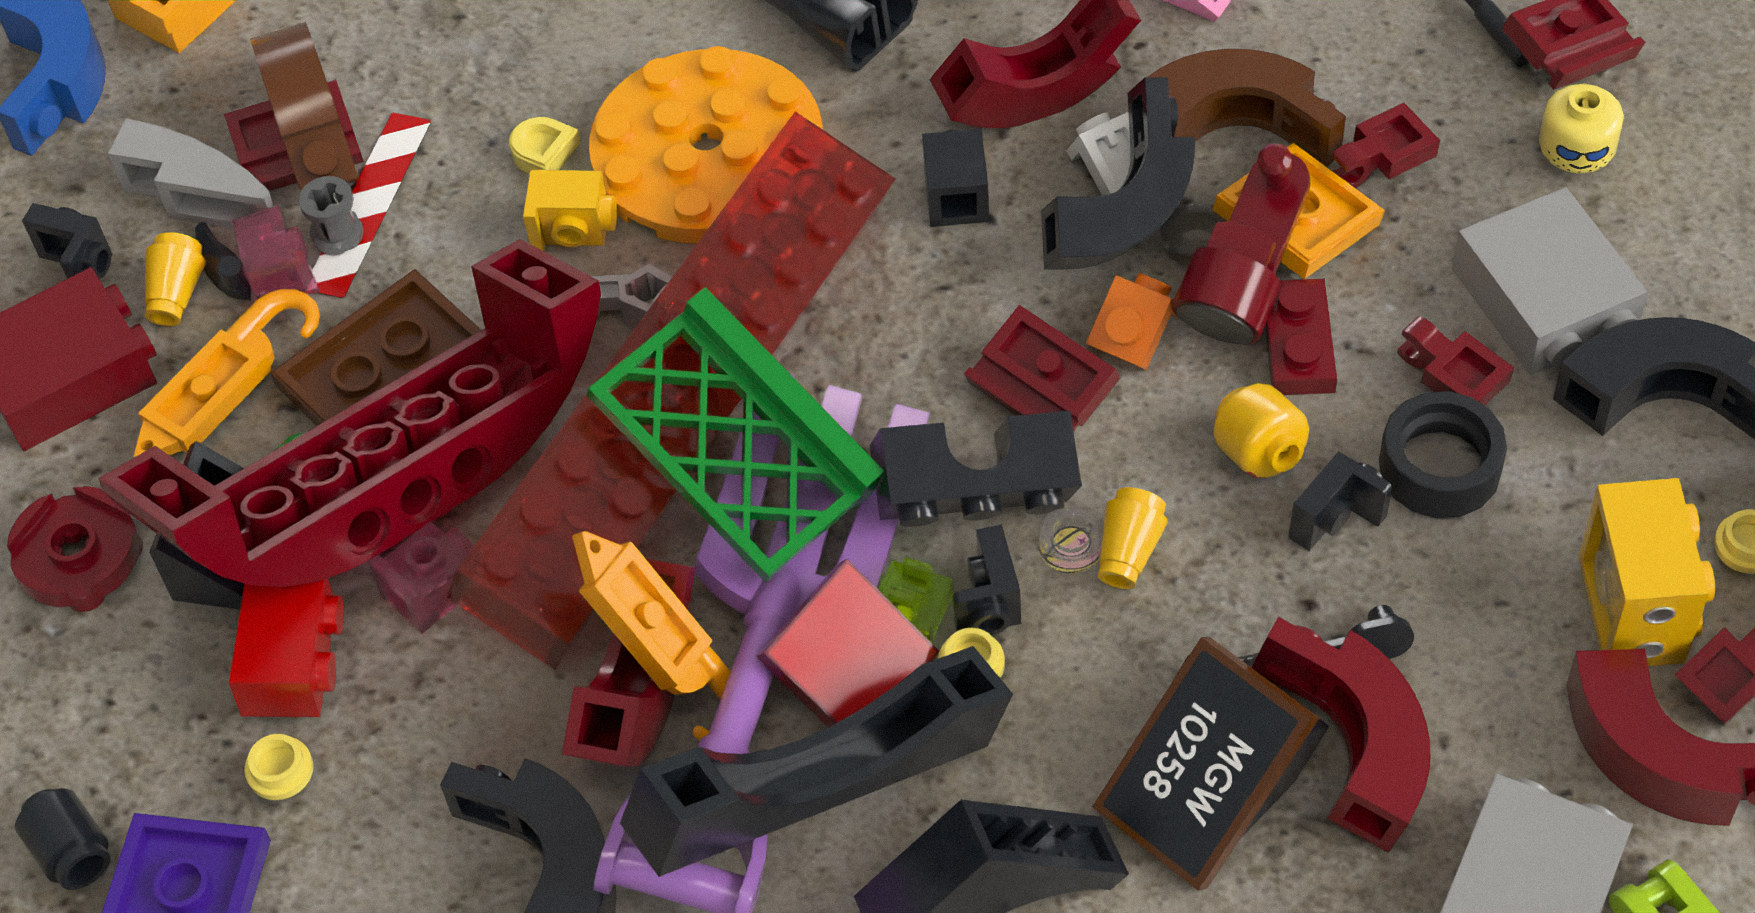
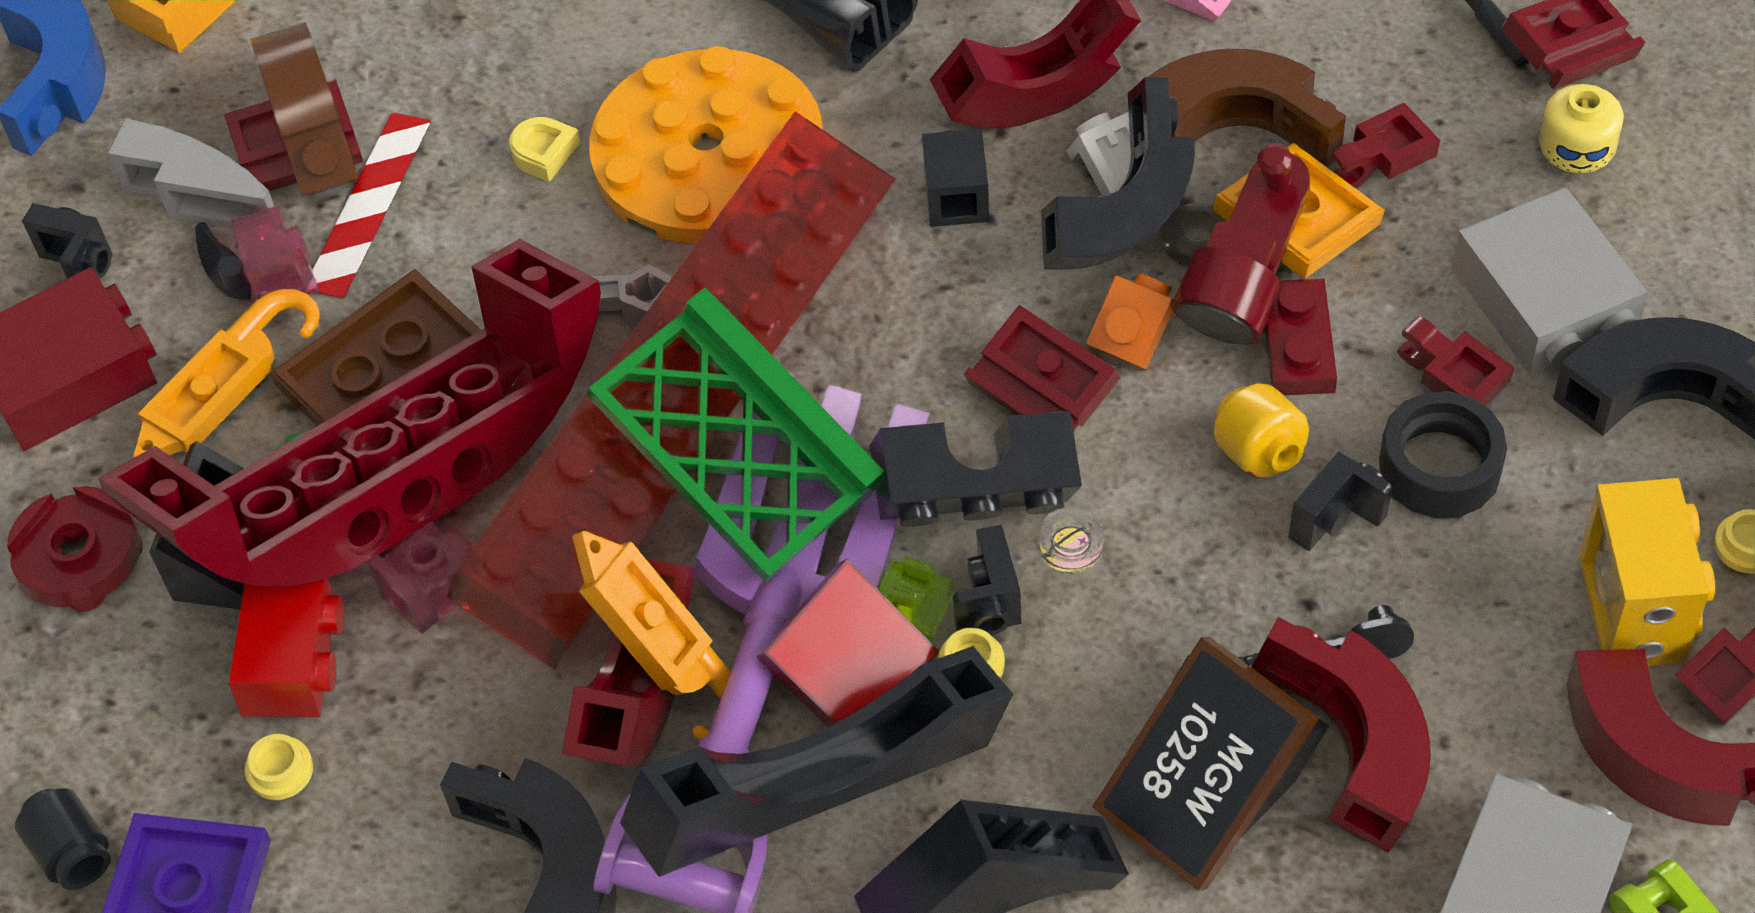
yellow cone [144,232,206,326] -> none
dark grey bush [298,176,364,255] -> none
yellow brick [523,170,617,251] -> none
yellow cone [1097,487,1168,589] -> none

